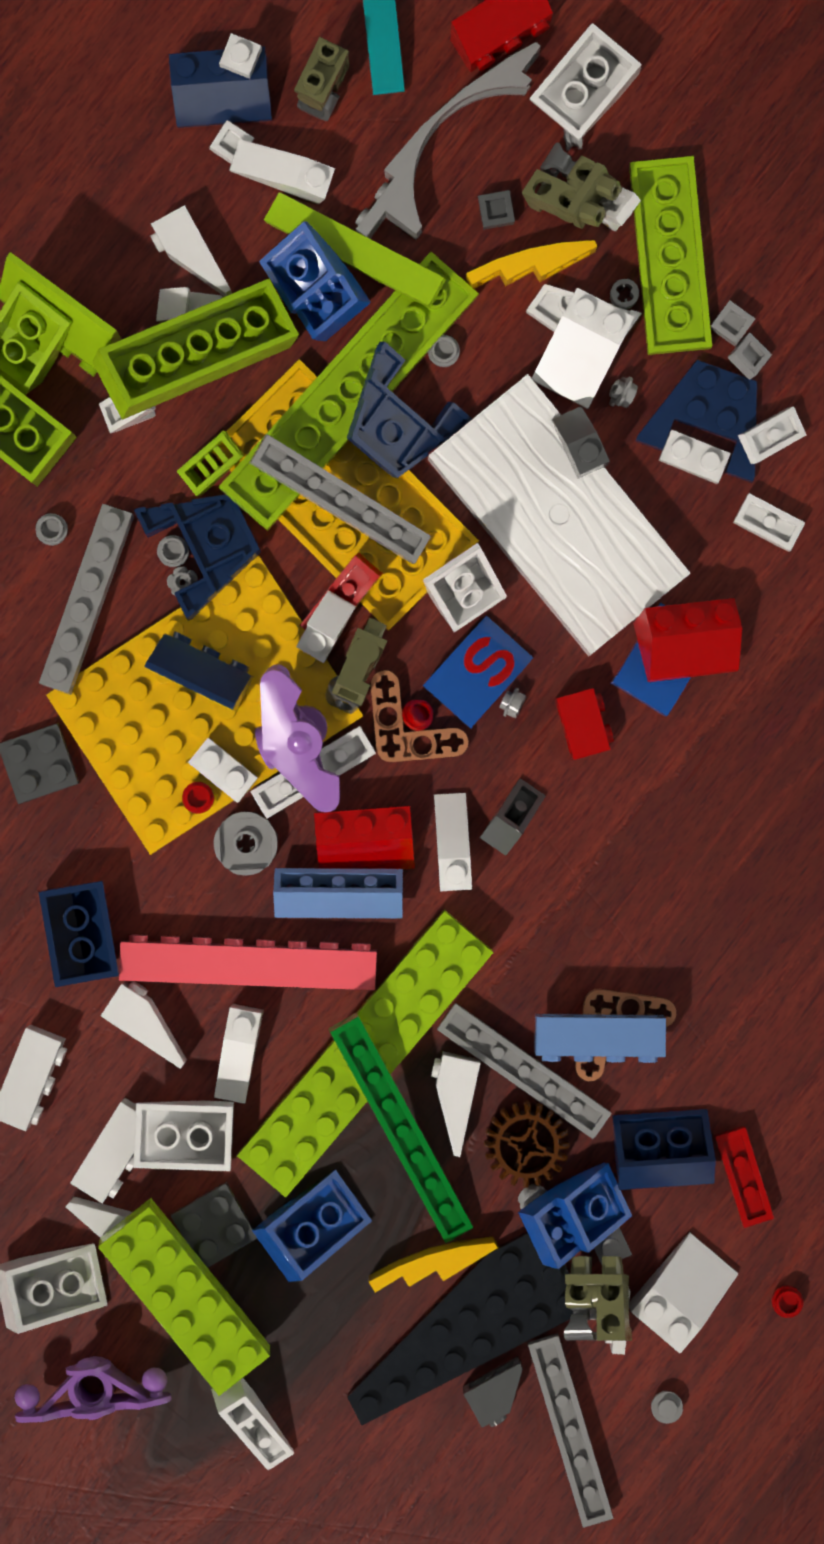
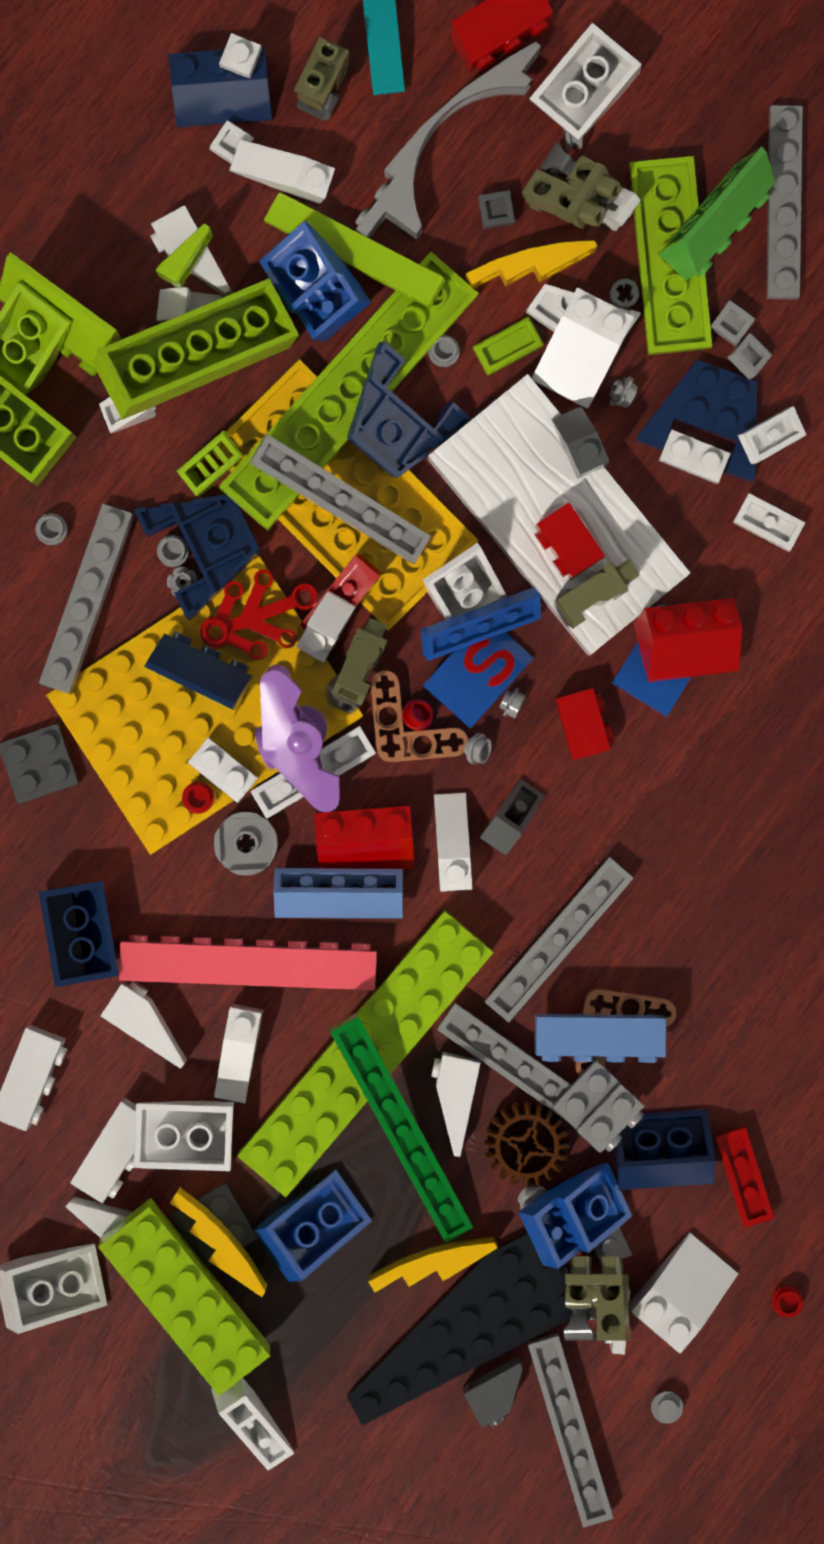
medium lavender piece [15,1356,172,1423] -> none
none -> lime slope [155,224,213,289]
none -> yellow slope [170,1187,267,1297]
none -> red plant [200,569,318,660]
none -> blue plate [421,588,541,661]
none -> light grey plate [464,733,492,765]
none -> lime tile [473,317,544,376]
none -> light grey plate [484,857,634,1023]
none -> red brick [534,503,605,580]
none -> light grey plate [552,1059,644,1153]
none -> olive hips [554,559,640,629]
none -> bright green slope [659,147,775,281]
none -> light grey plate [766,105,803,300]

